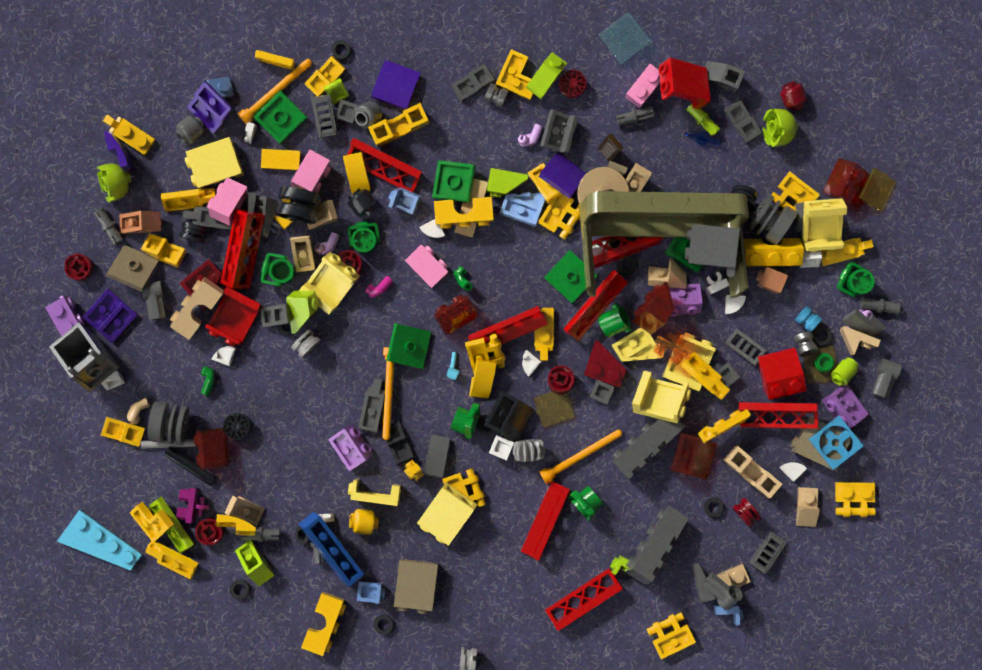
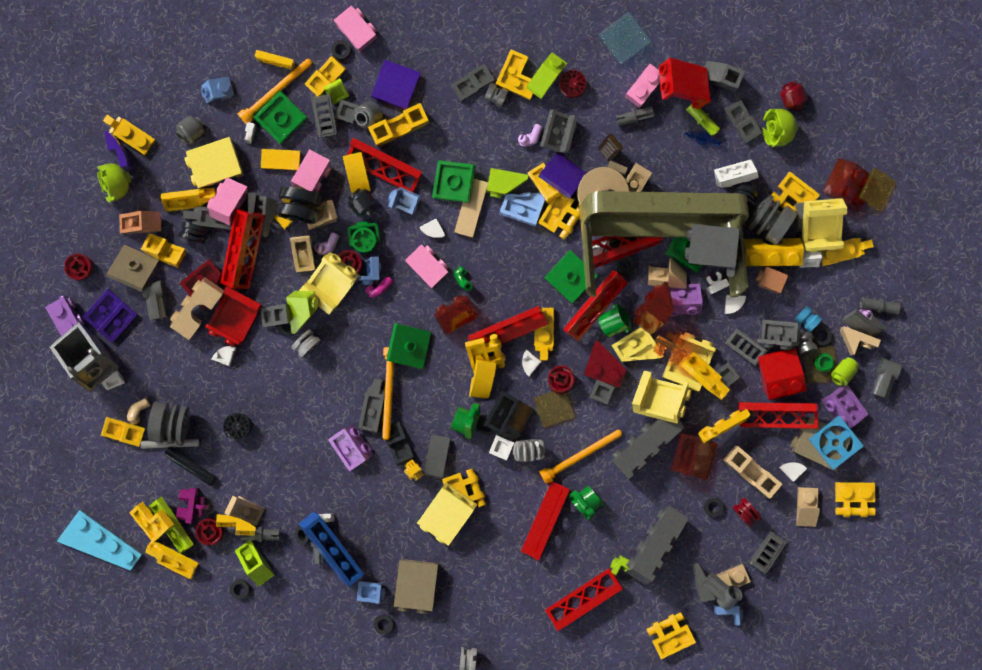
dark grey pin [93,207,124,246] -> none
dark purple slope [187,81,233,134] -> none
clear red slope [194,428,230,470] -> none
green arm [201,366,215,396] -> none
green piece [261,253,296,287] -> none
yellow arch [301,591,346,656] -> none
light yellow panel [348,479,402,506] -> none
yellow head [349,509,379,535] -> none
yellow arch [434,197,493,229] -> none
medium azure hand [447,352,459,380] -> none
green piece [837,262,875,298] -> none
none -> bright pink brick [334,6,377,53]
none -> medium blue bracket [357,257,381,285]
none -> white bracket [714,160,758,188]
none -> dark grey bracket [757,320,801,350]

